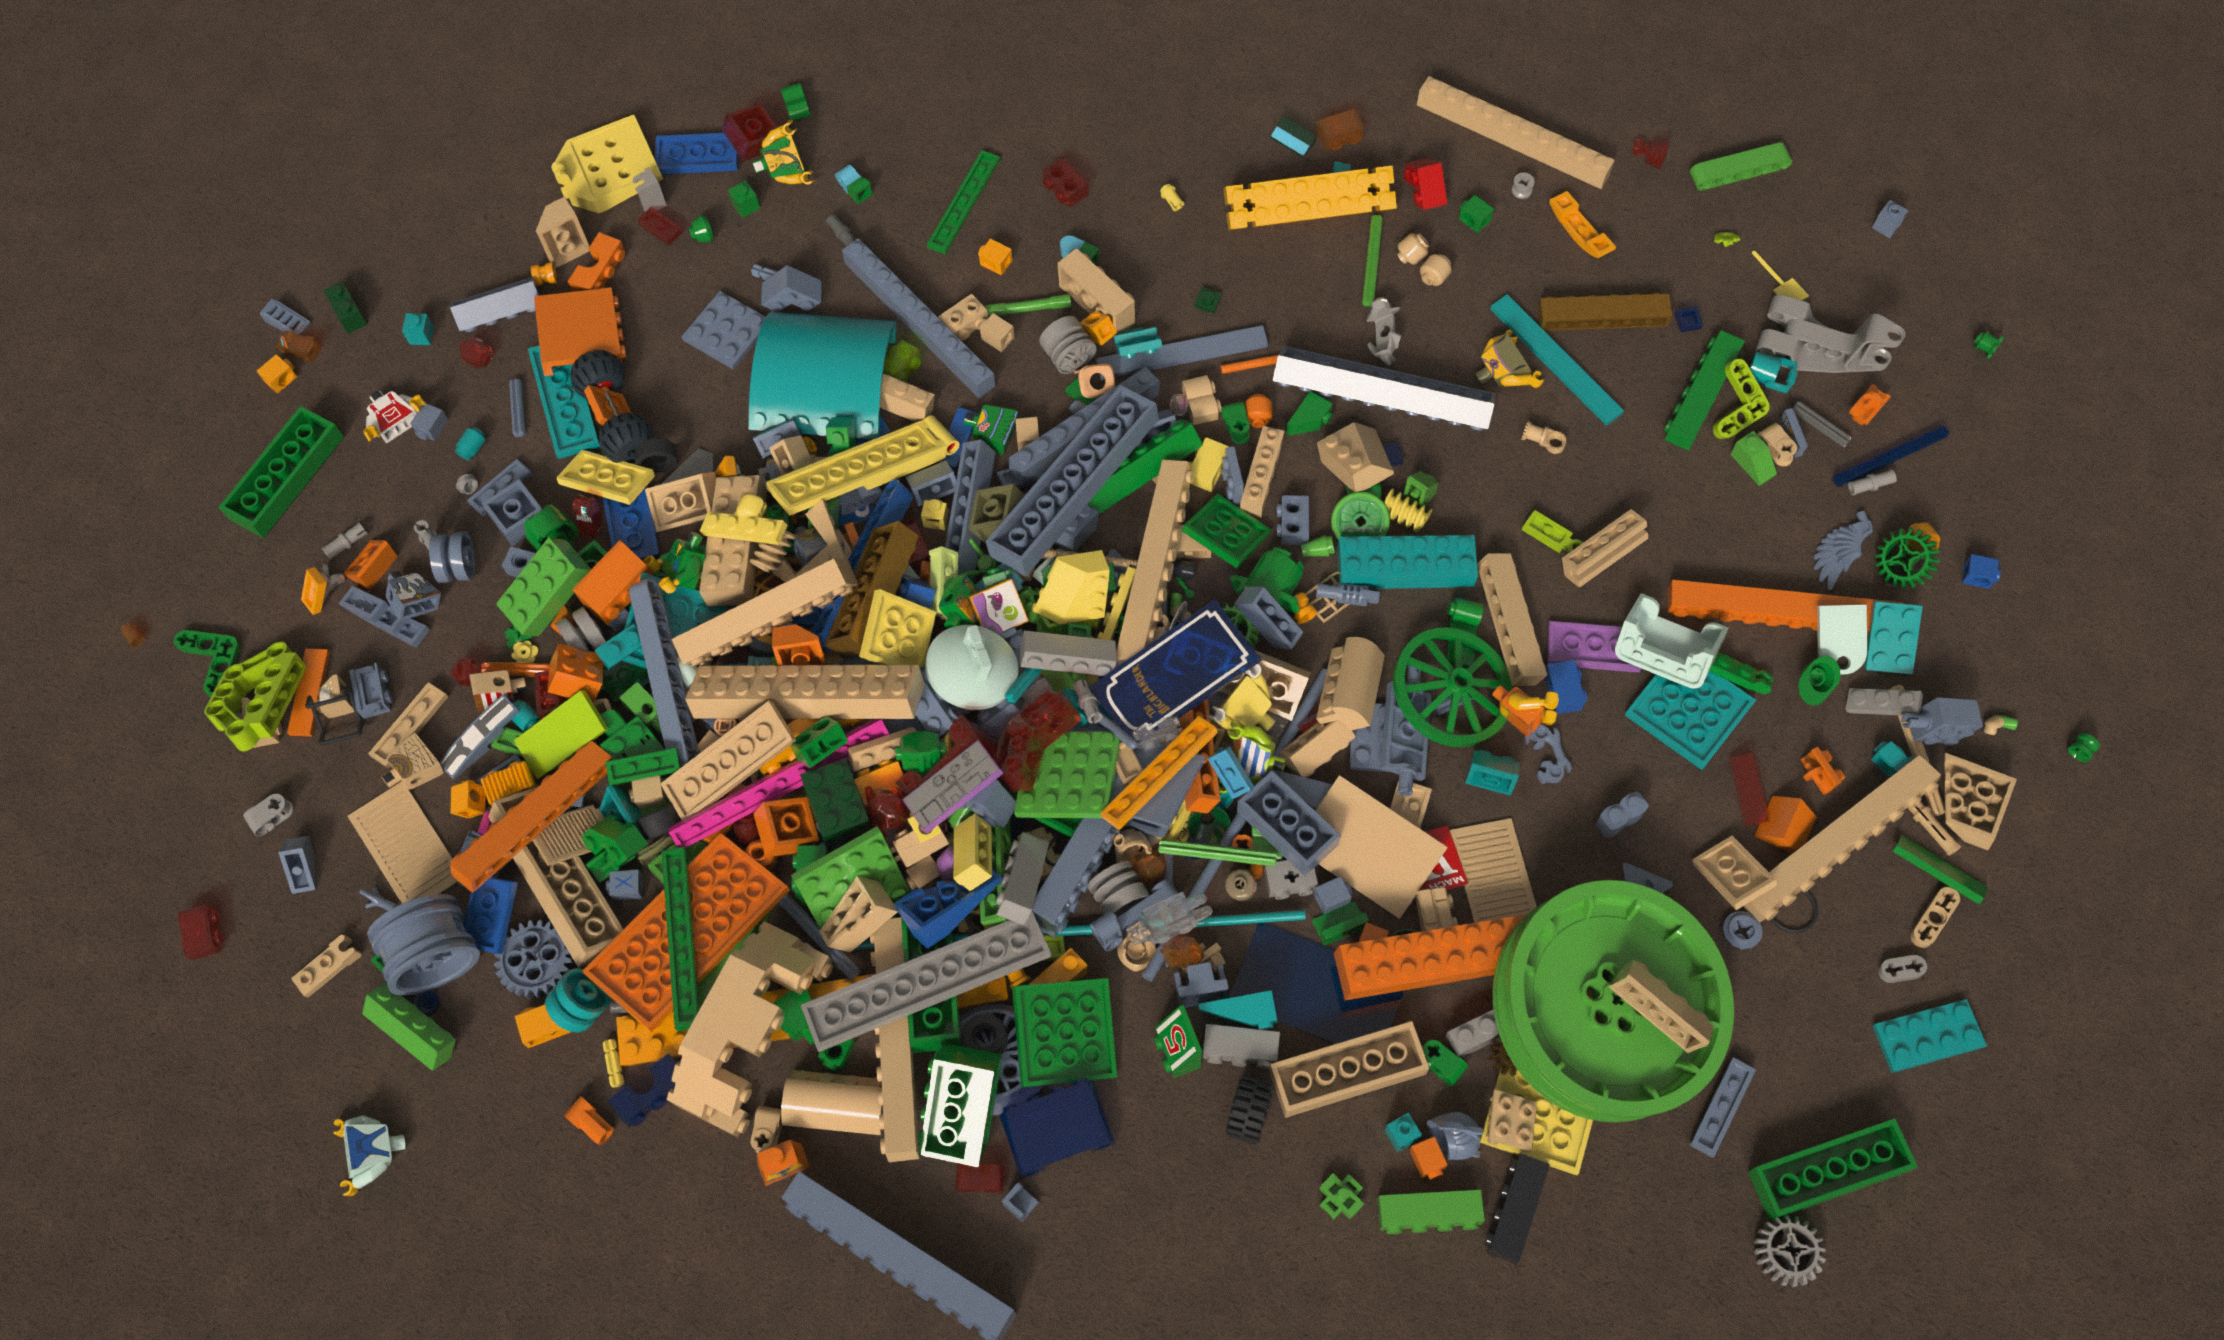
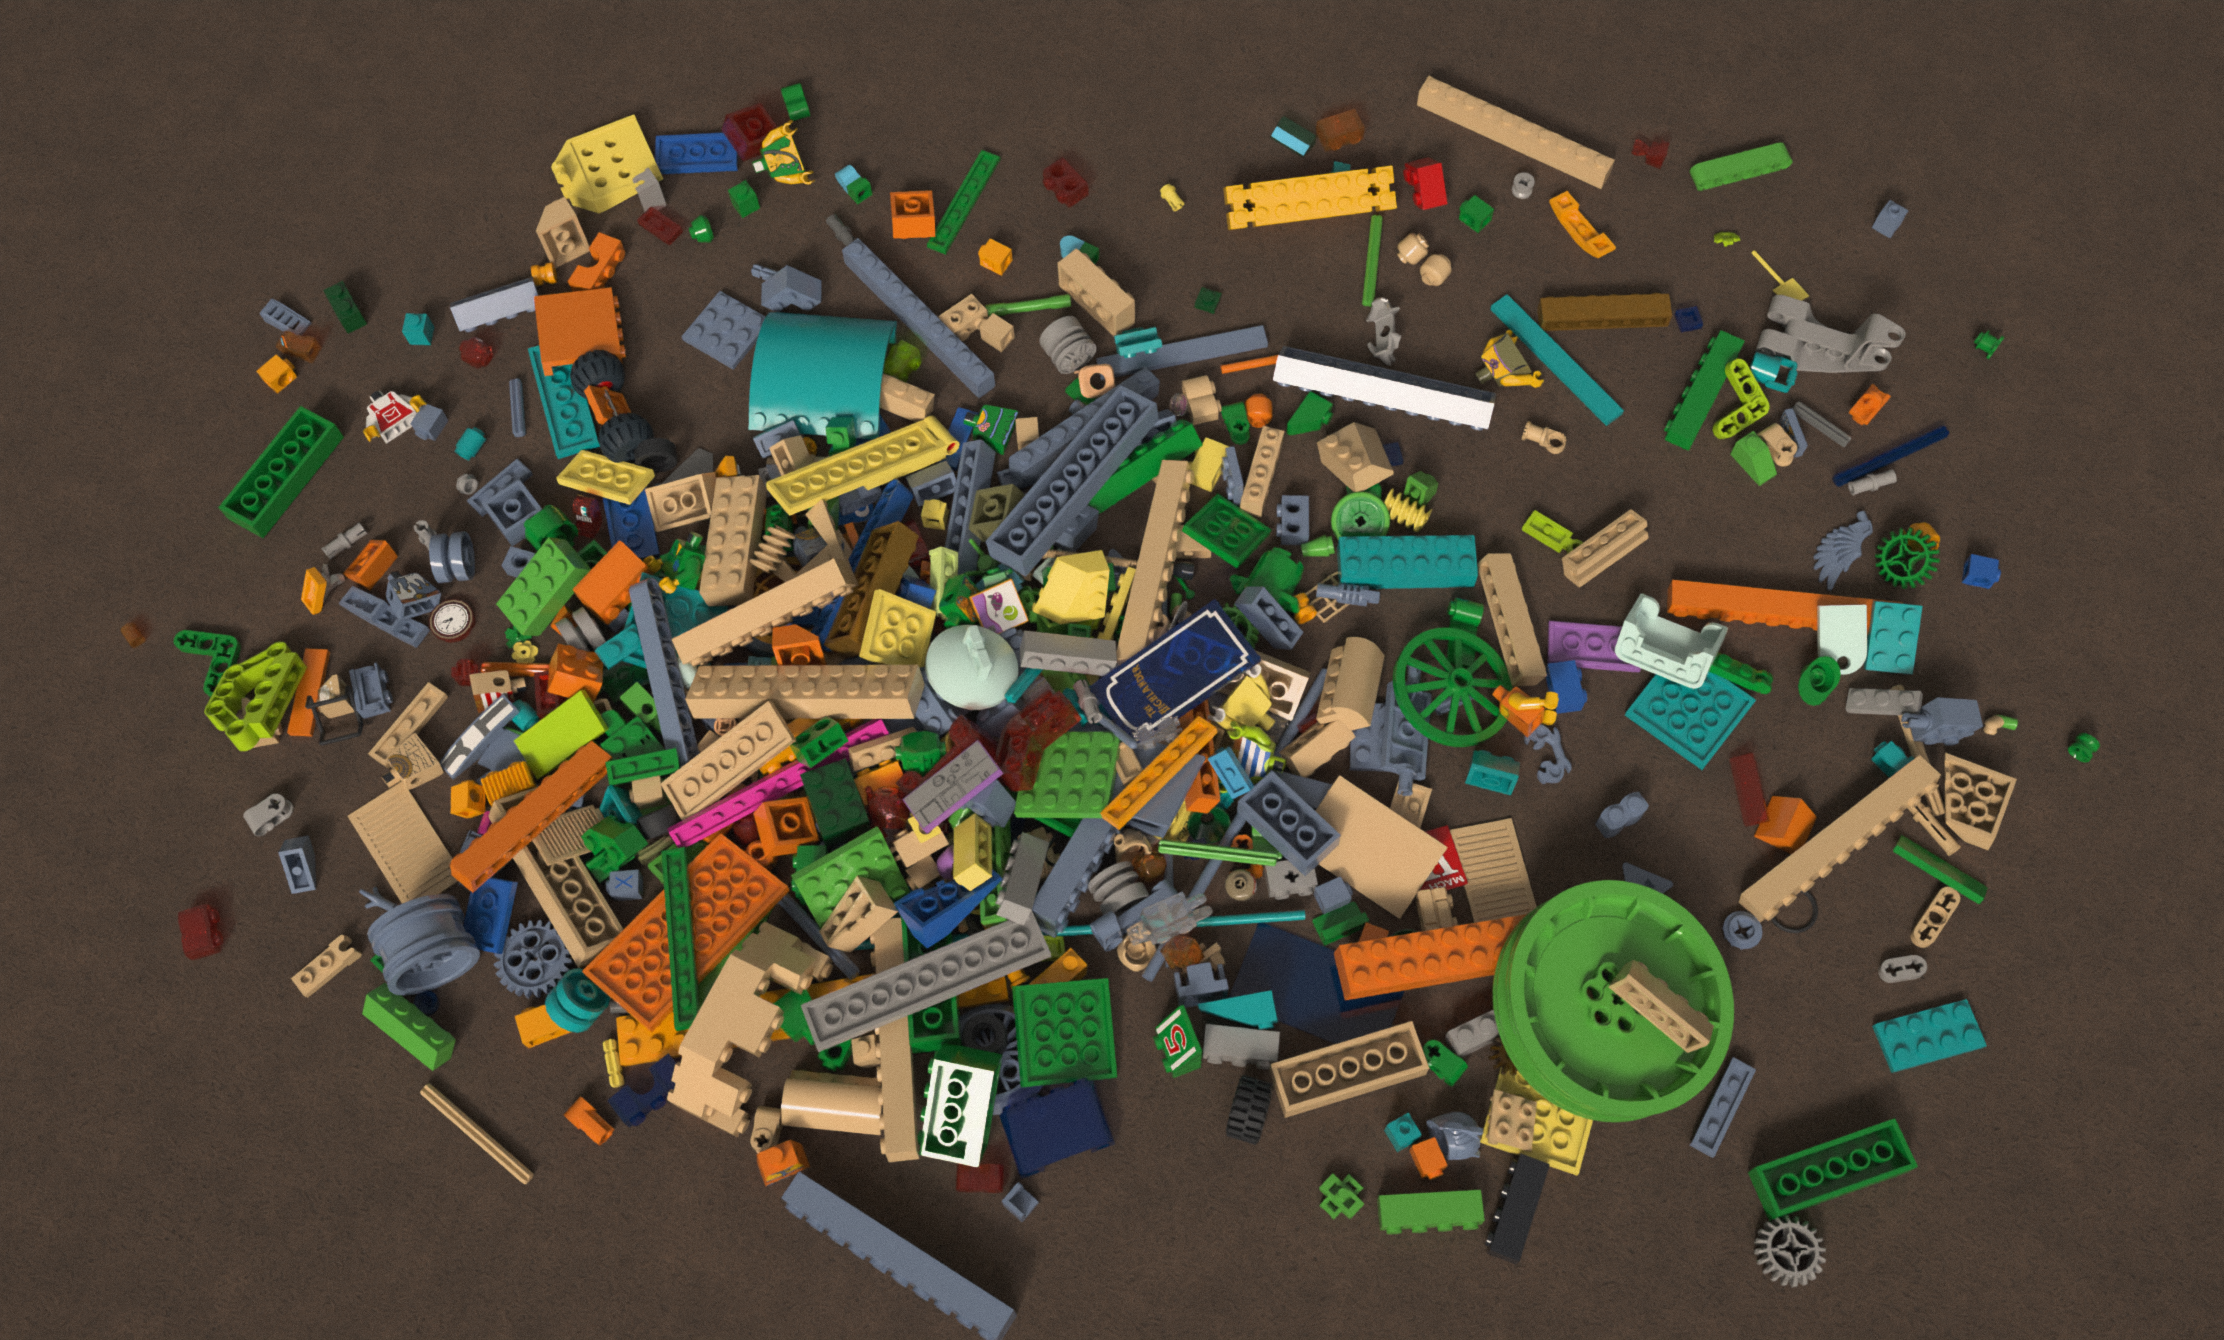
light aqua torso [333,1115,405,1196] -> none
light yellow plate [700,494,787,545] -> none
light orange brick [1080,311,1117,345] -> none
tan plate [1692,836,1777,910] -> none
orange hips [1801,747,1845,795] -> none
none -> tan axle [420,1084,534,1184]
none -> tile [429,599,476,643]
none -> sand blue sticker [478,727,527,771]
none -> tan brick [851,1029,881,1068]
none -> orange brick [890,191,935,239]

